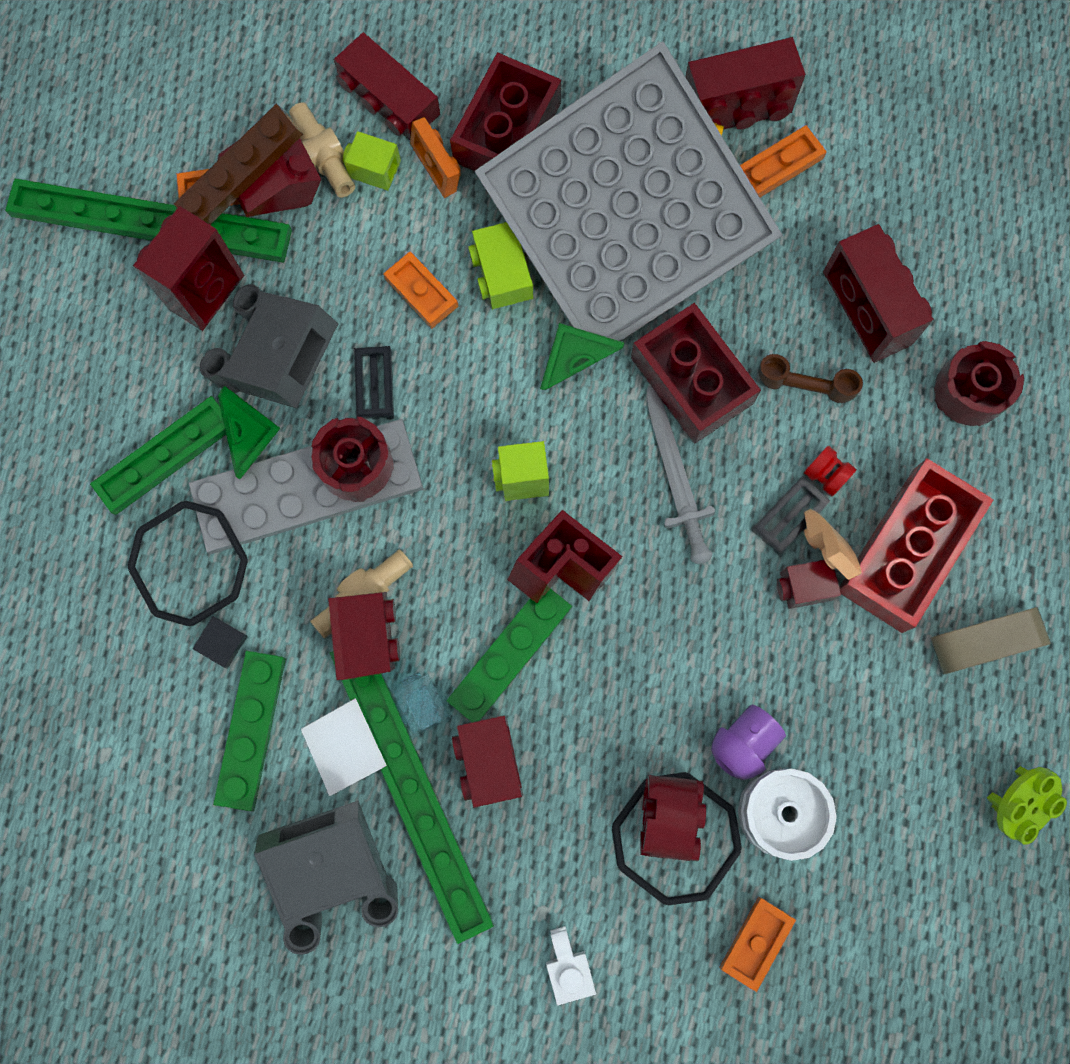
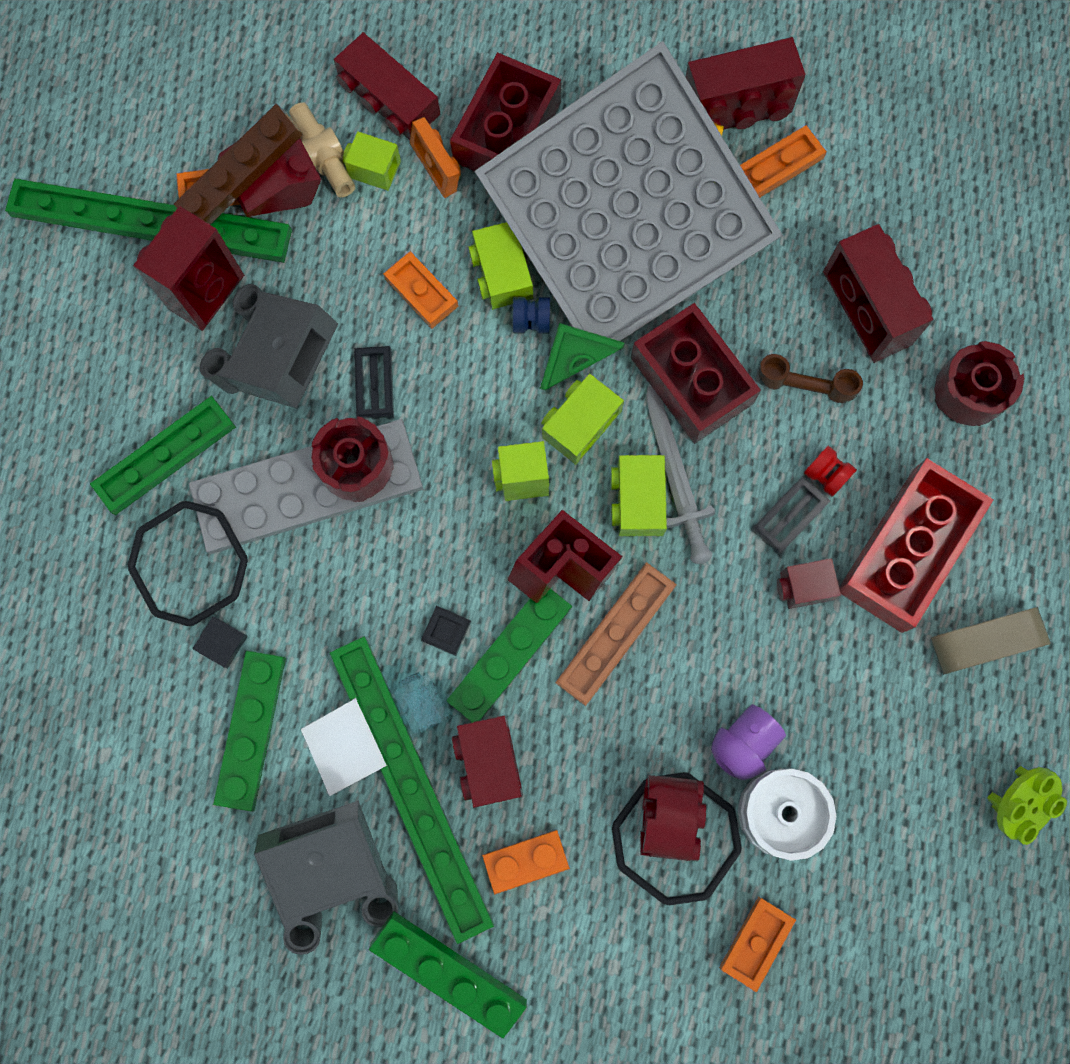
green tile [218,386,280,480] -> none
tan pin [310,549,413,639] -> none
dark red slope [328,592,400,680] -> none
white plate [546,926,596,1006] -> none
light nougat slope [804,509,862,580] -> none
none -> green plate [369,911,527,1039]
none -> black tile [421,606,471,656]
none -> orange plate [482,830,570,895]
none -> dark blue wheel [513,297,550,334]
none -> lime brick [541,373,624,465]
none -> nougat tile [555,562,677,706]
none -> lime brick [611,455,667,536]

